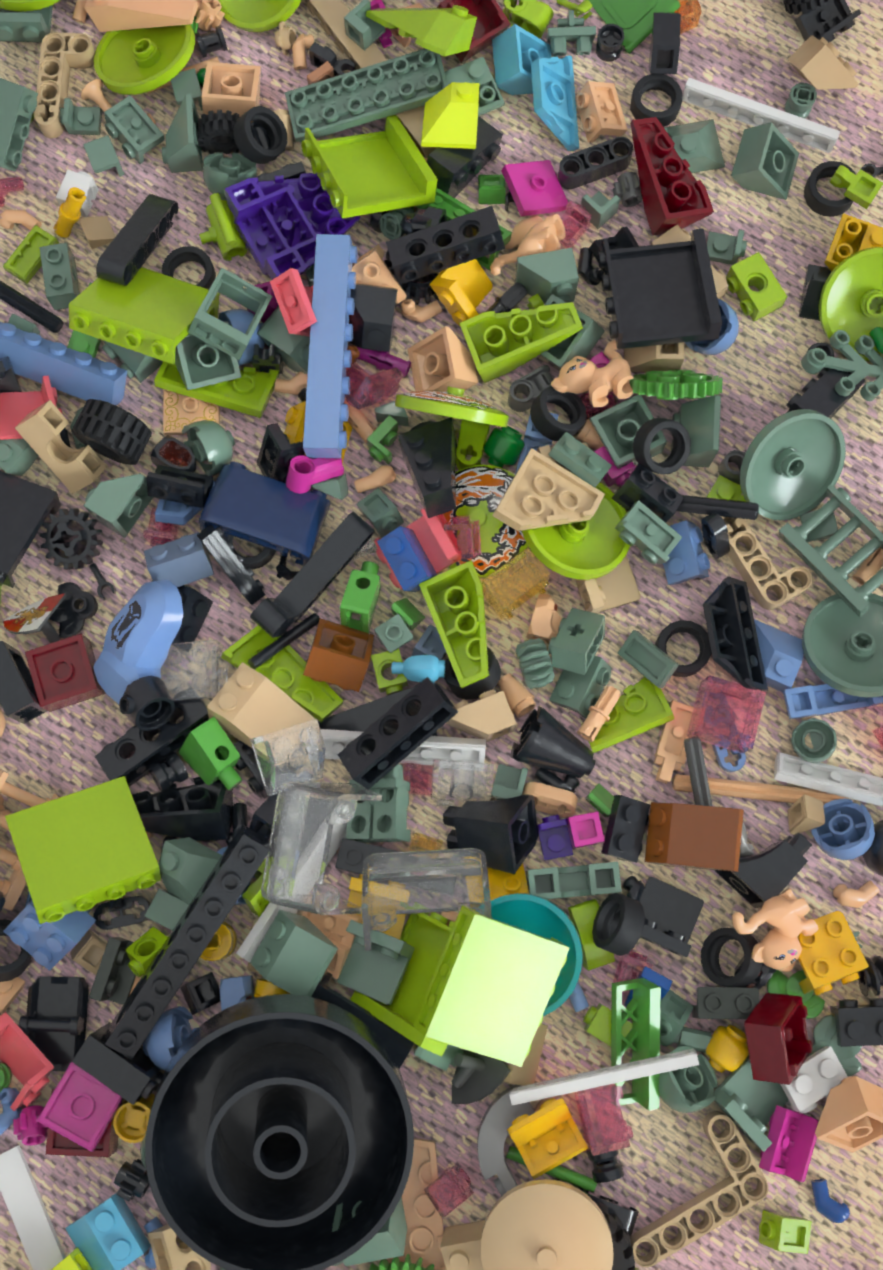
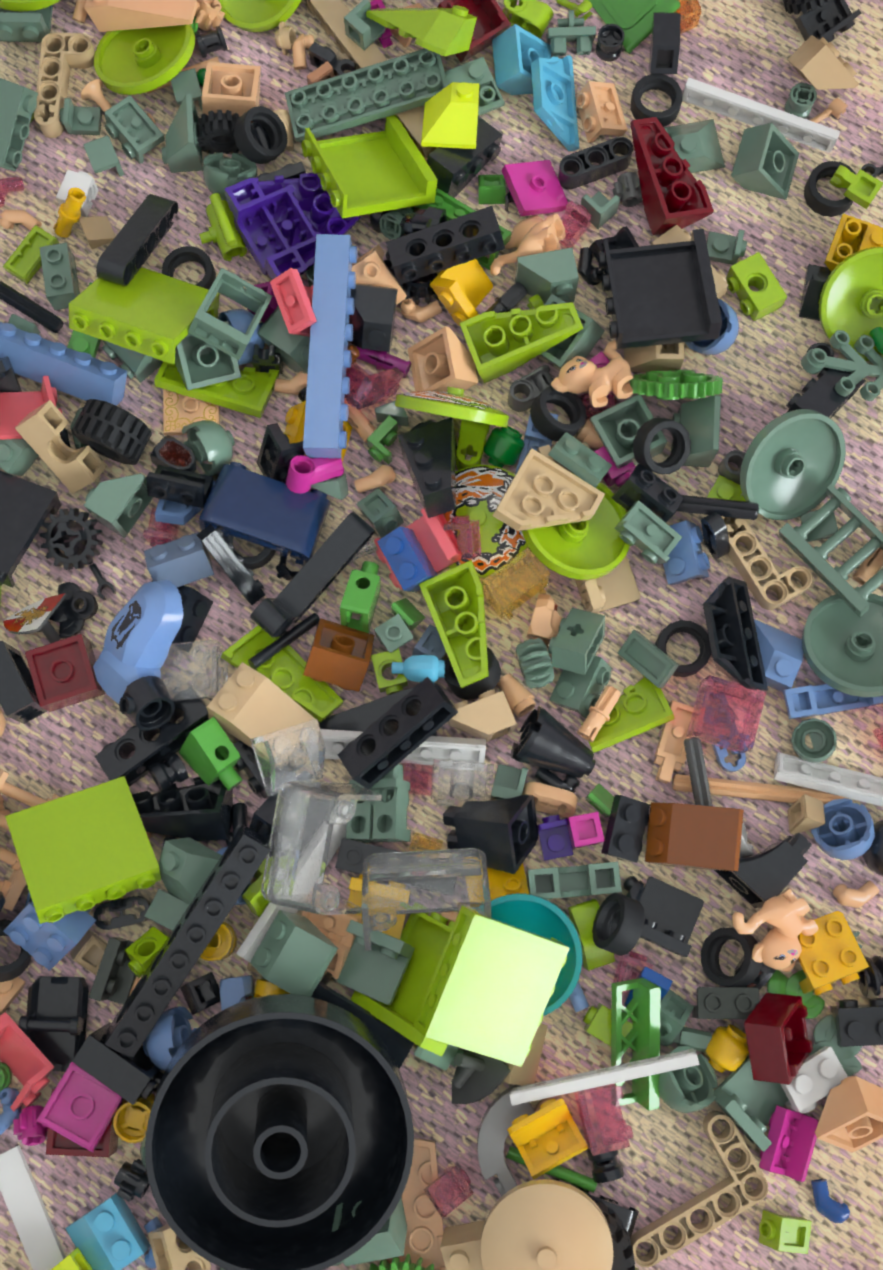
none -> light nougat hand [810,98,848,123]

